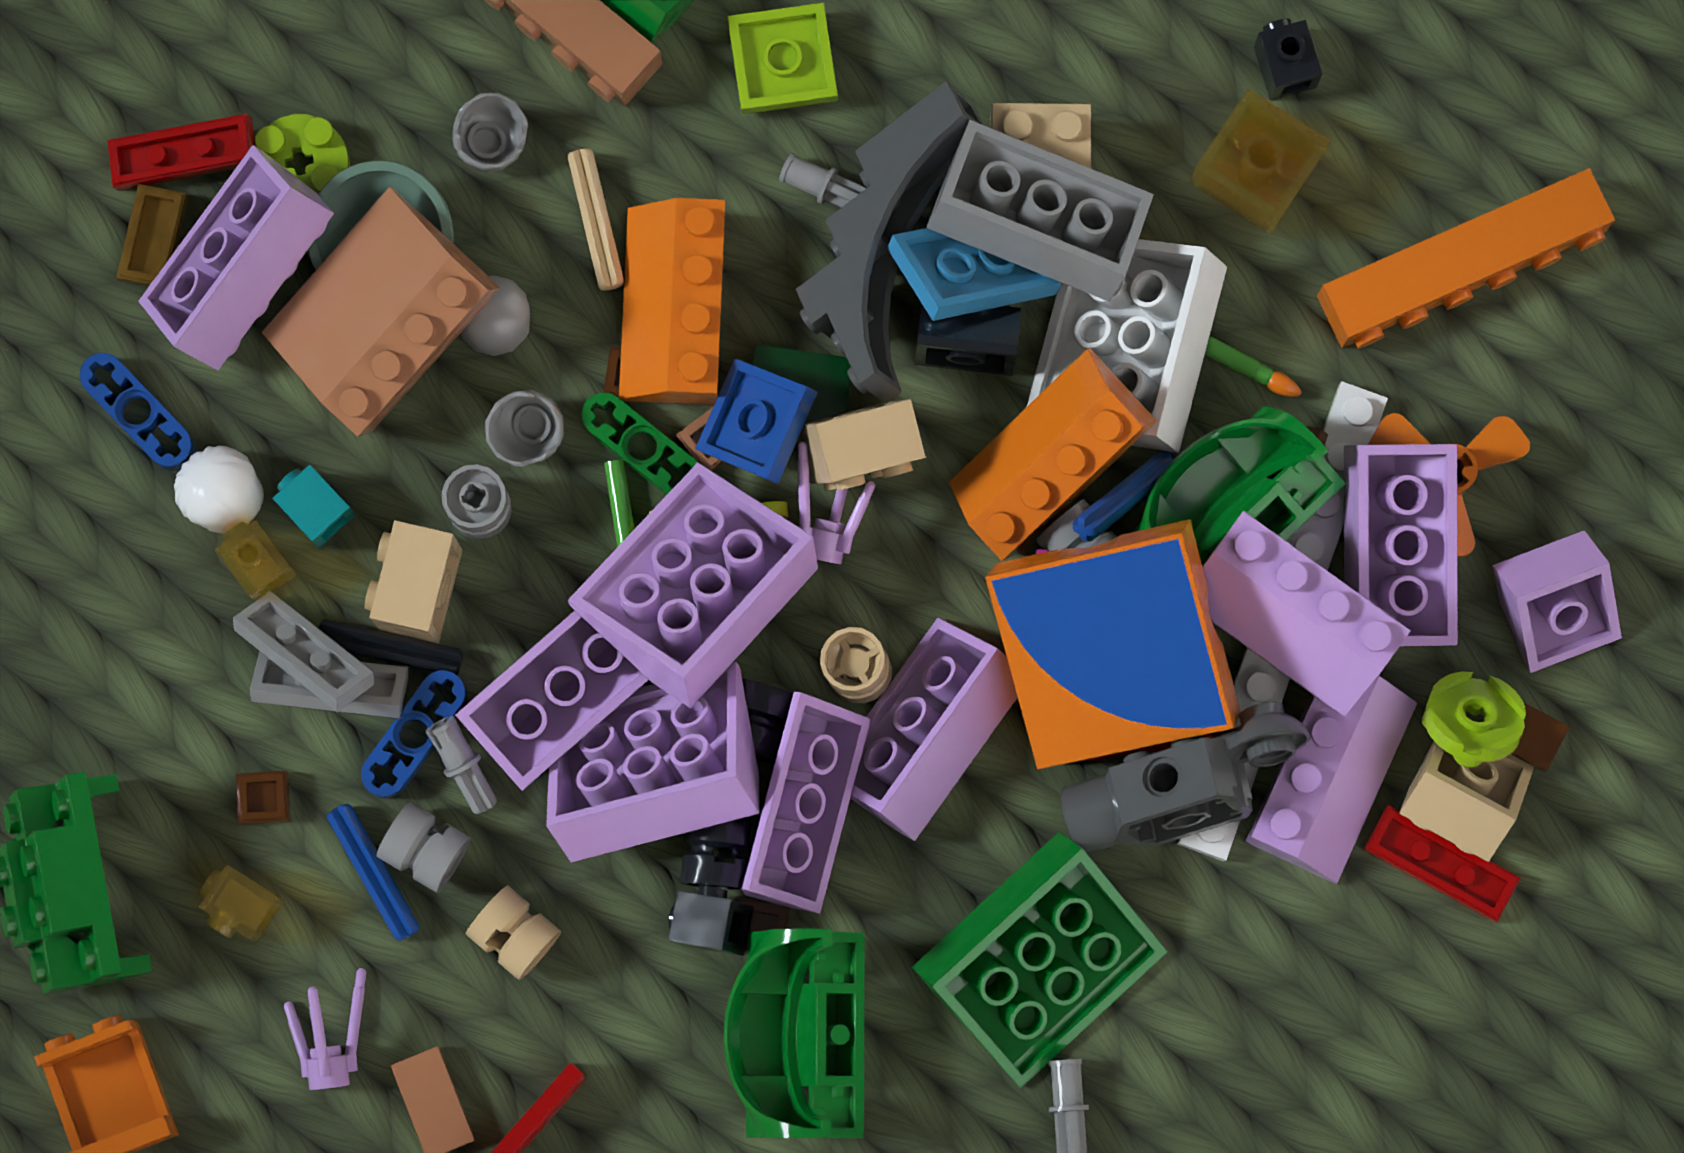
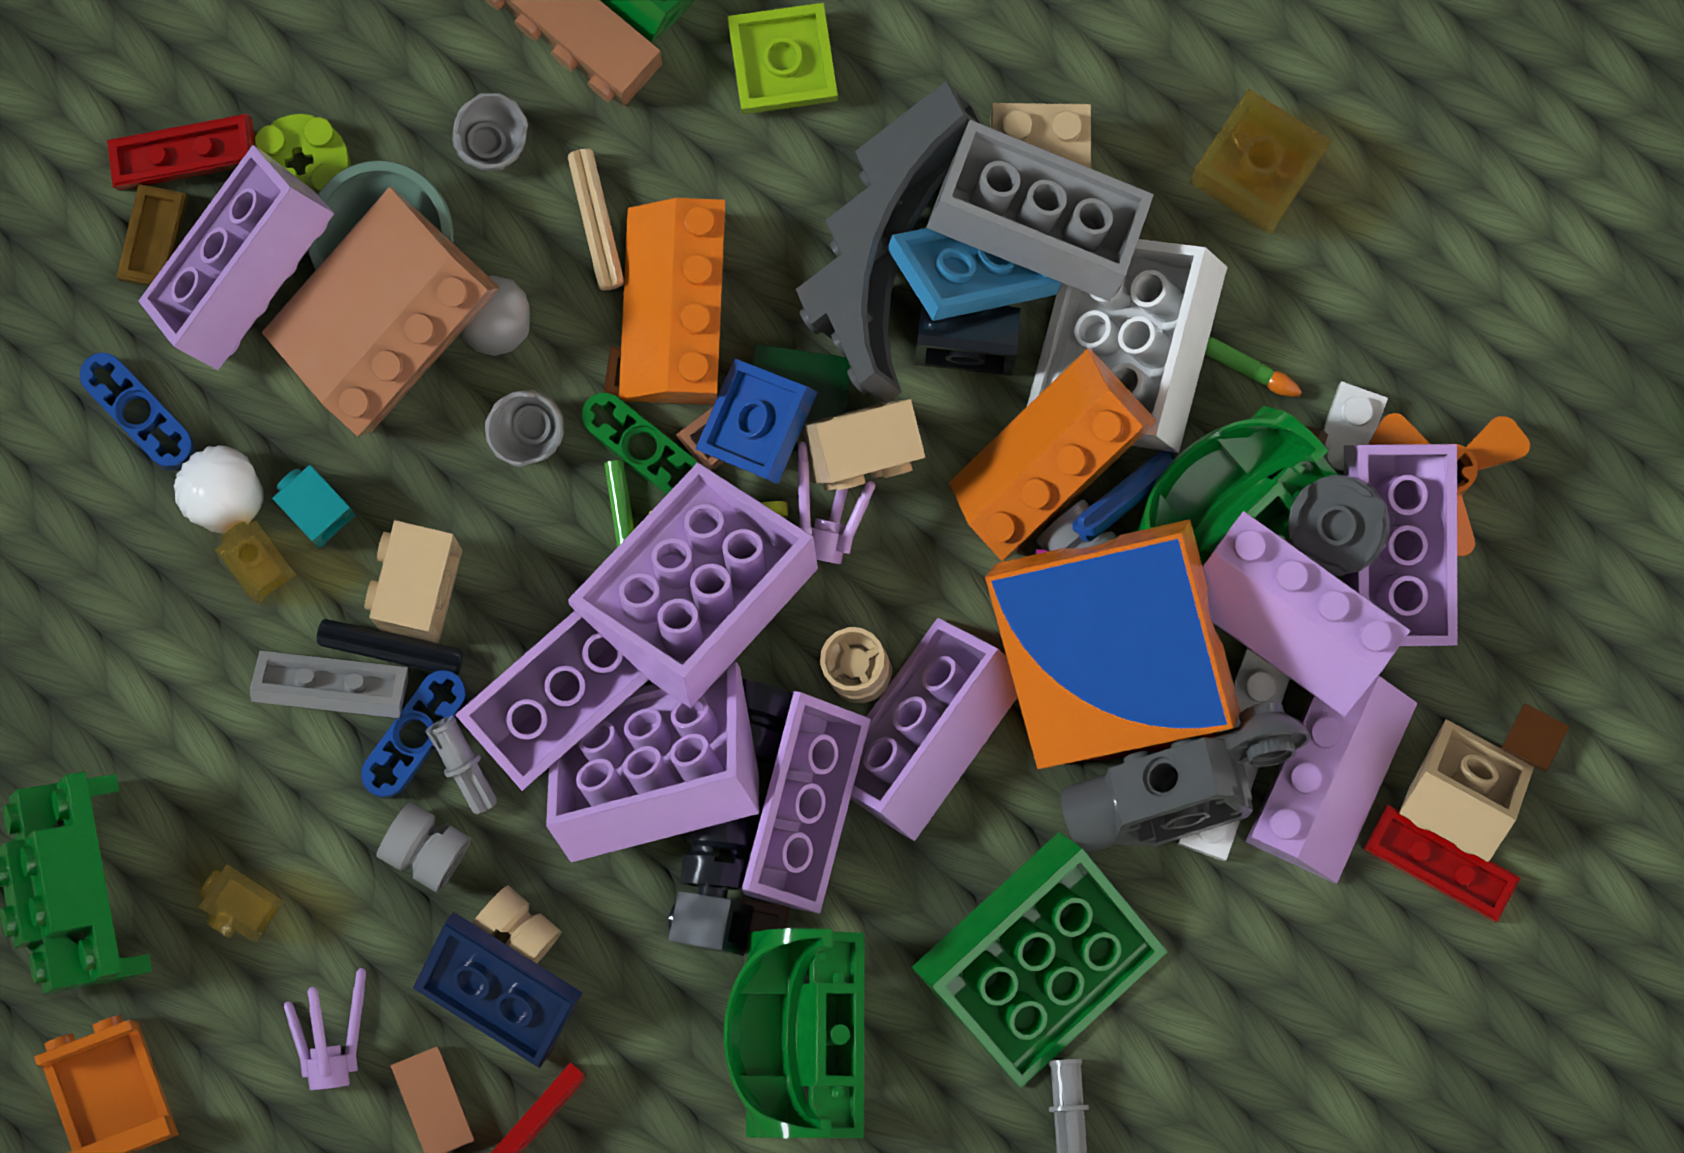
light grey plate [233,591,374,713] -> none
reddish brown tile [236,770,291,825] -> none
blue axle [327,803,419,941] -> none
light grey wheel [441,464,512,540] -> none
light grey axle [779,153,866,208] -> none
black brick [1254,18,1323,101] -> none
orange brick [1317,168,1615,349] -> none
lime plate [1422,671,1526,768] -> none
lavender slope [1492,531,1622,673] -> none
none -> dark blue tile [413,912,582,1068]
none -> dark grey tile [1288,475,1391,576]

